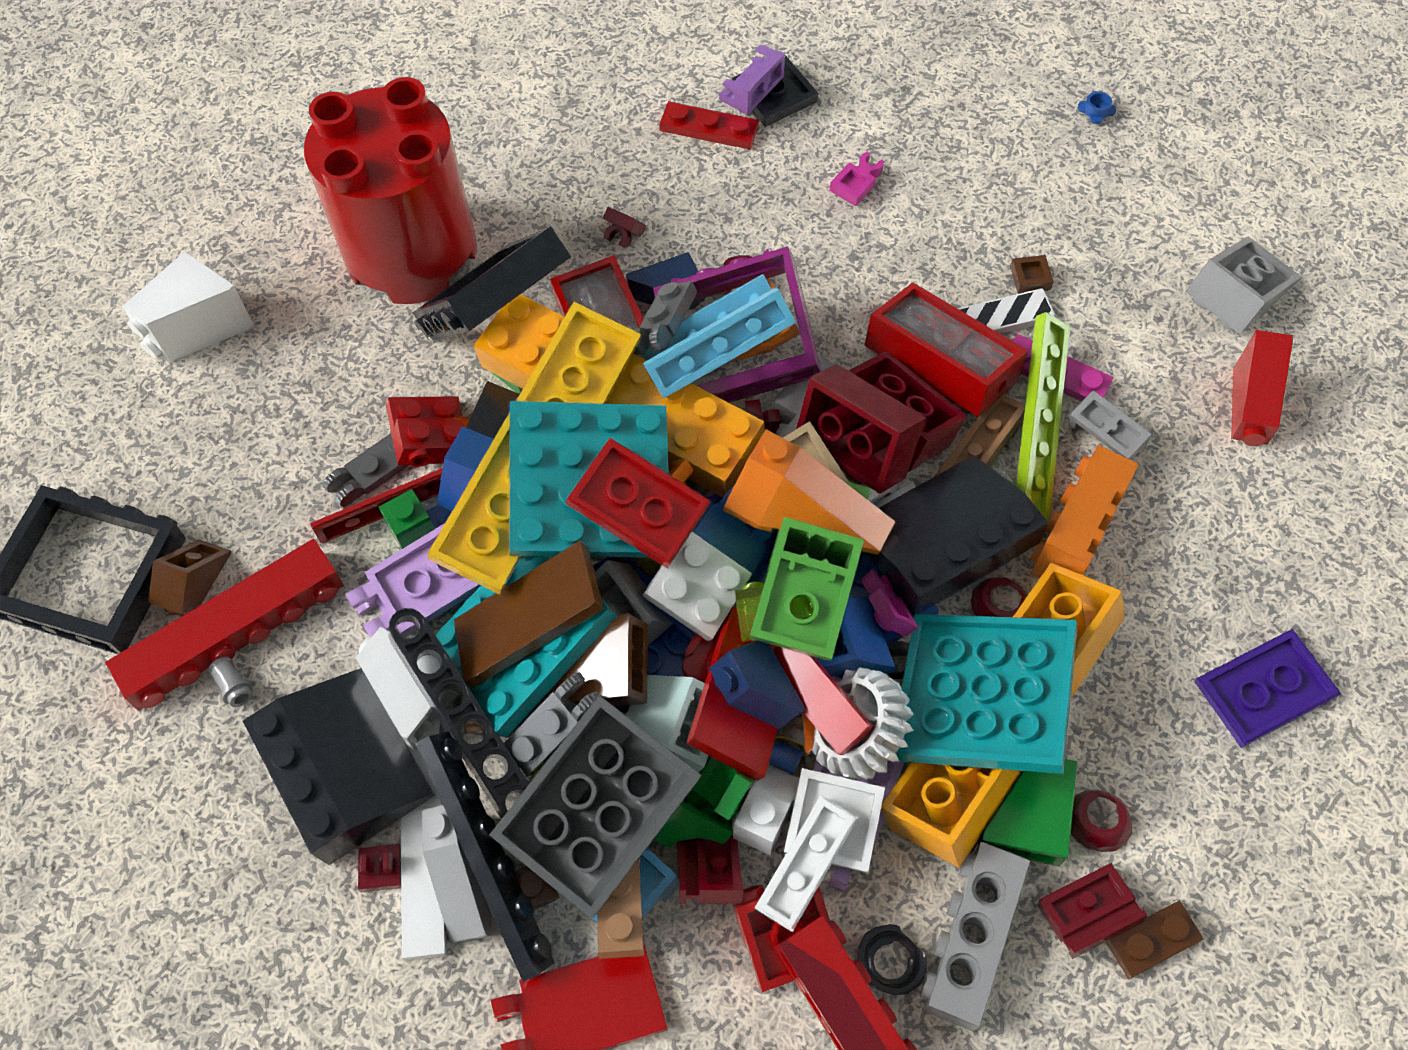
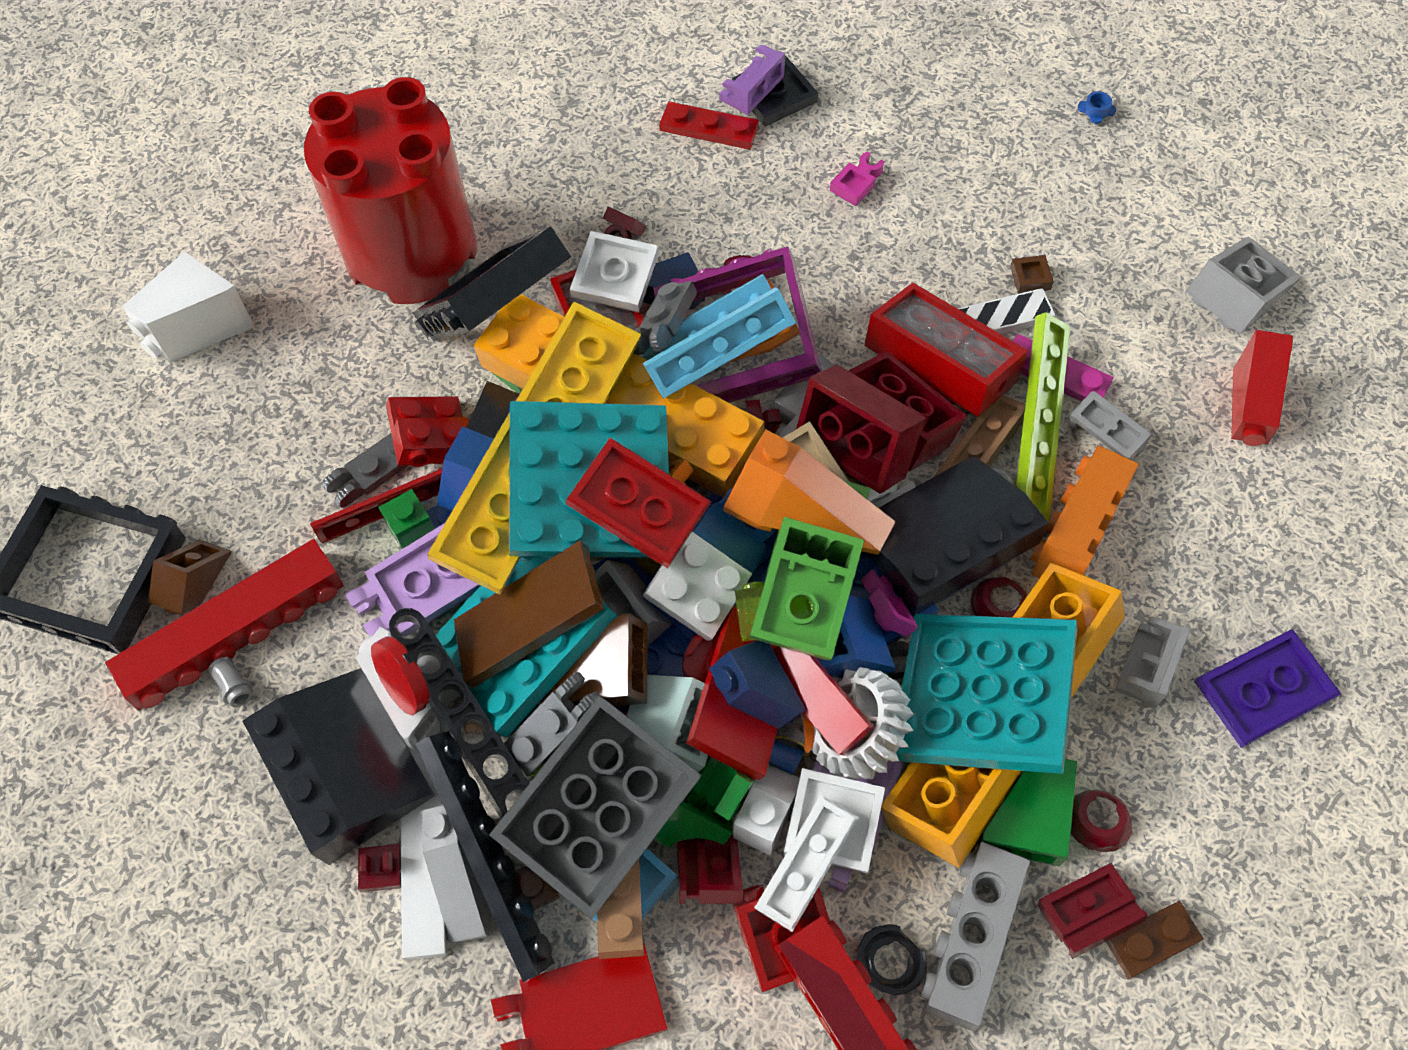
none -> red tile [371,636,430,716]
none -> white plate [570,231,659,312]
none -> light grey hinge [1115,616,1190,708]

